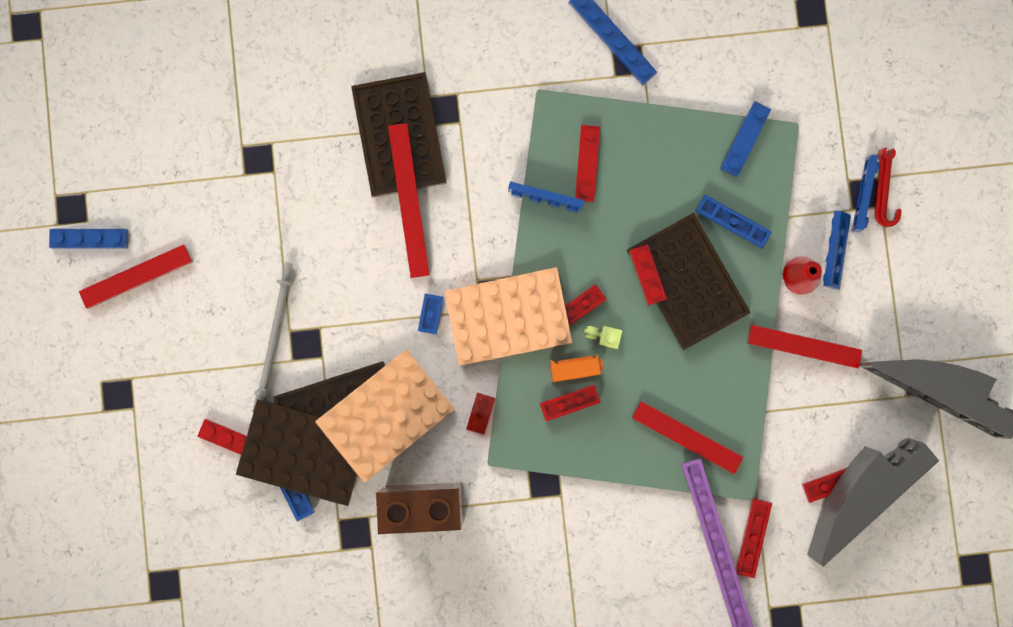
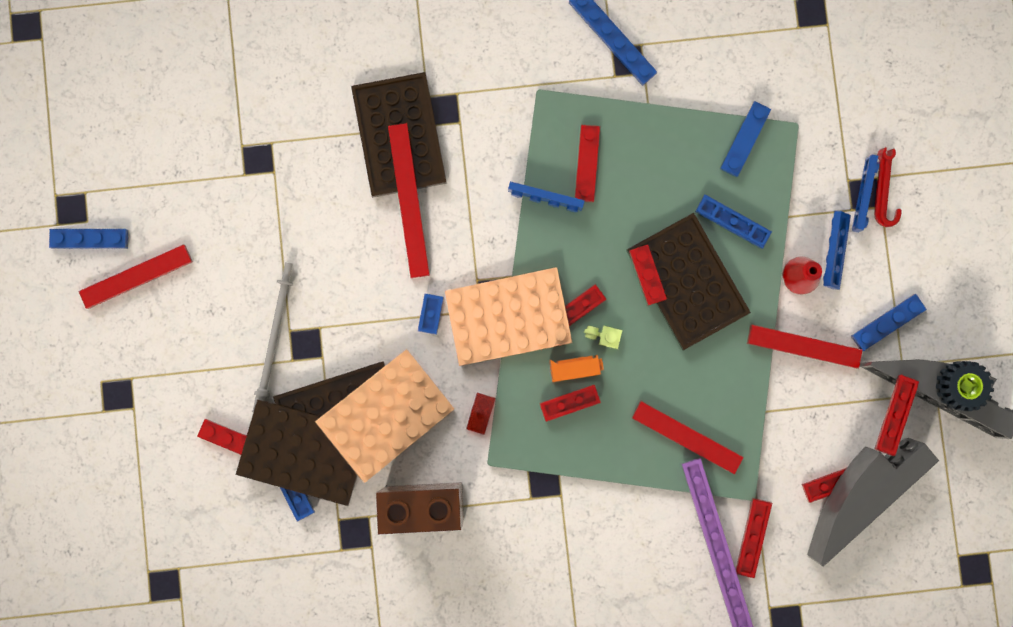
none -> blue plate [851,294,927,351]
none -> red tile [874,375,919,456]
none -> black wheel [936,361,994,411]

